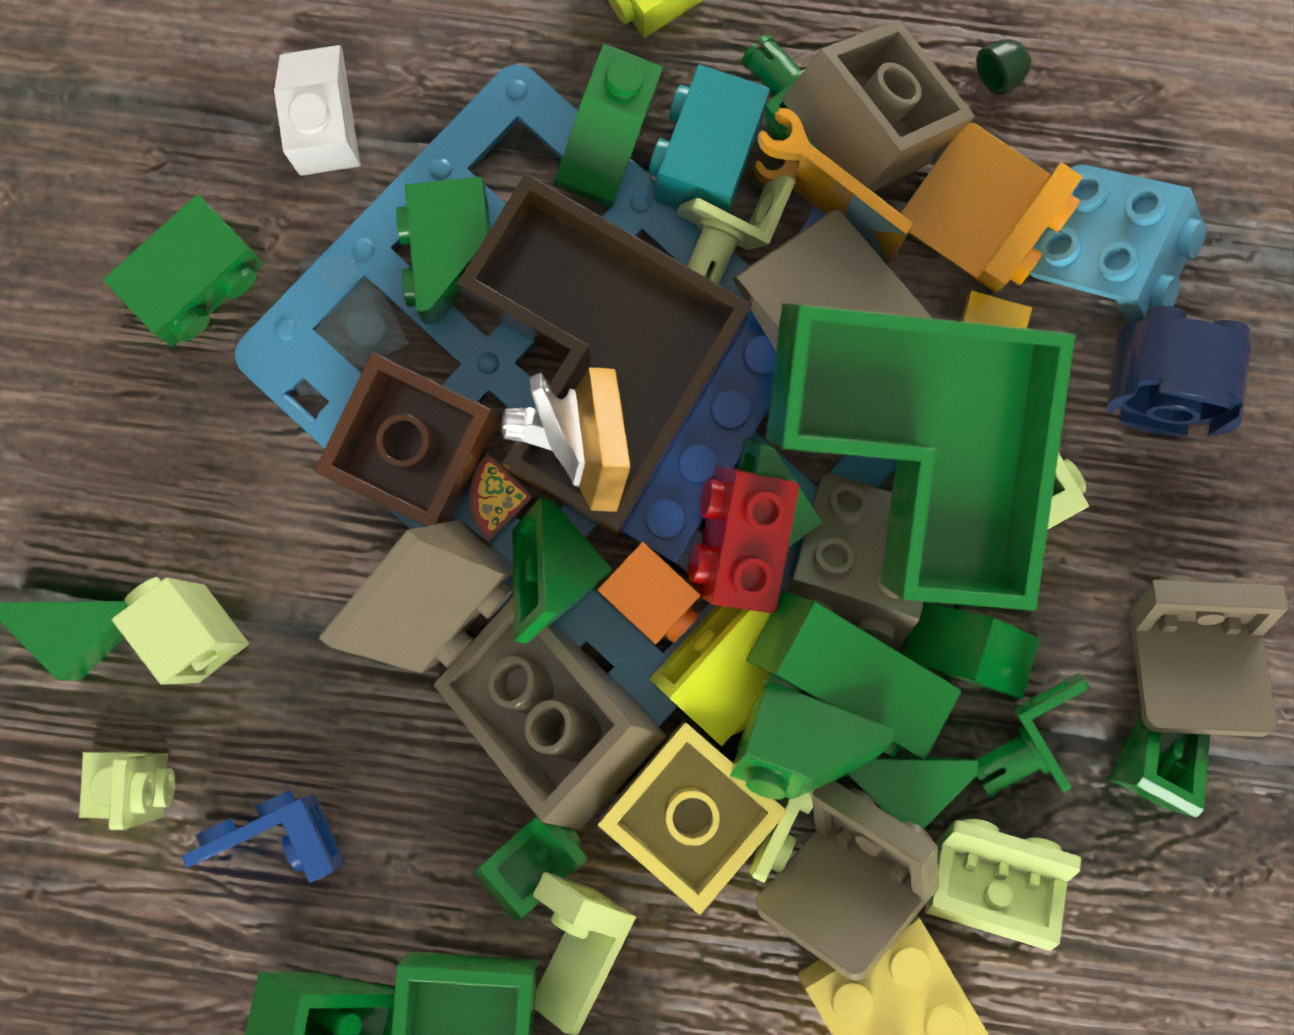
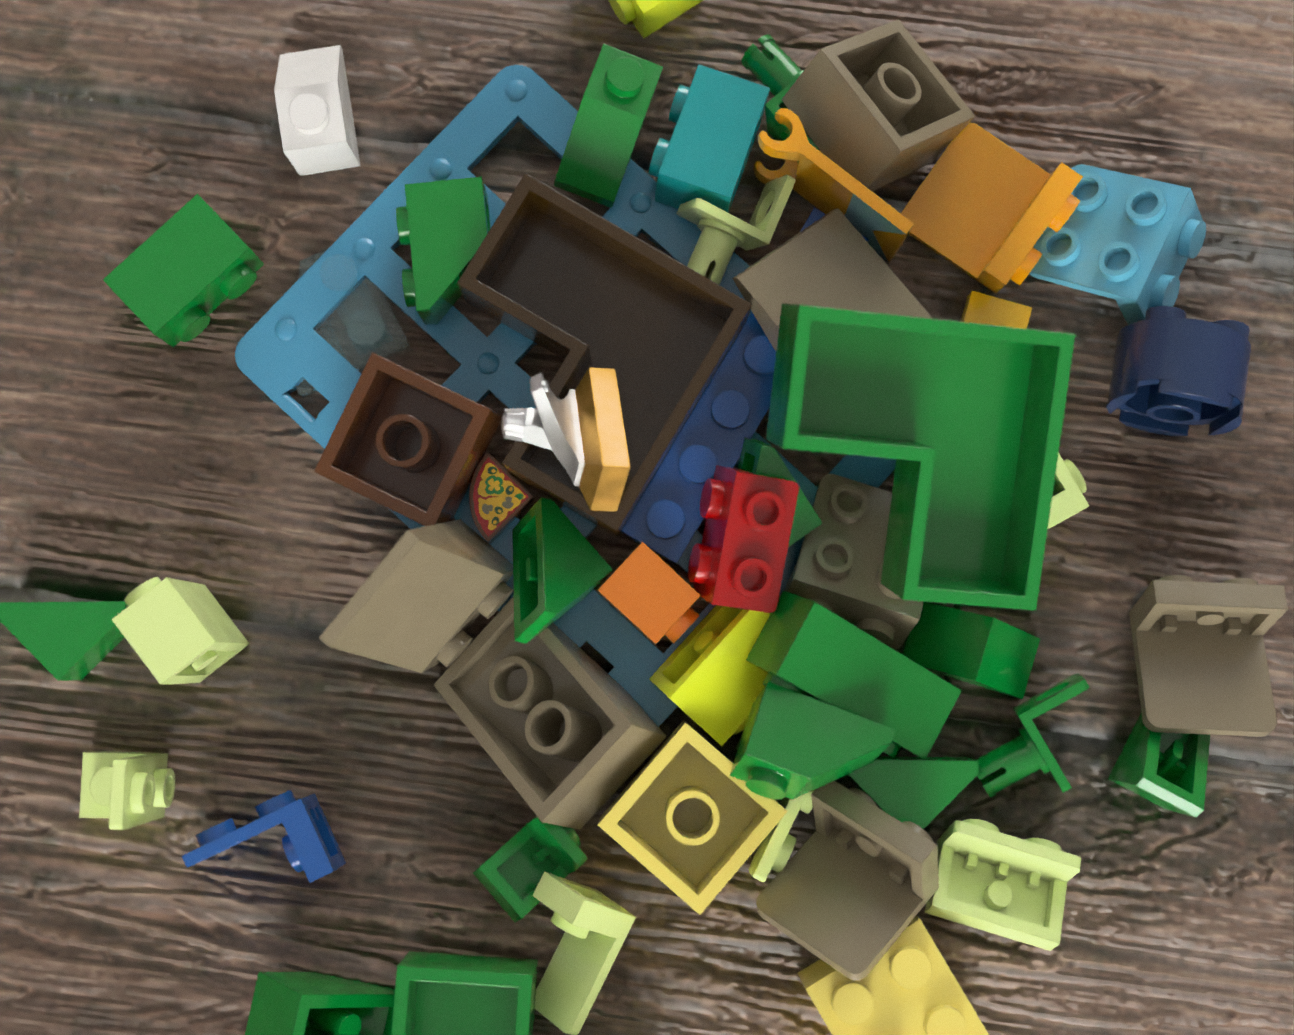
dark green hinge [976,39,1032,95] -> none

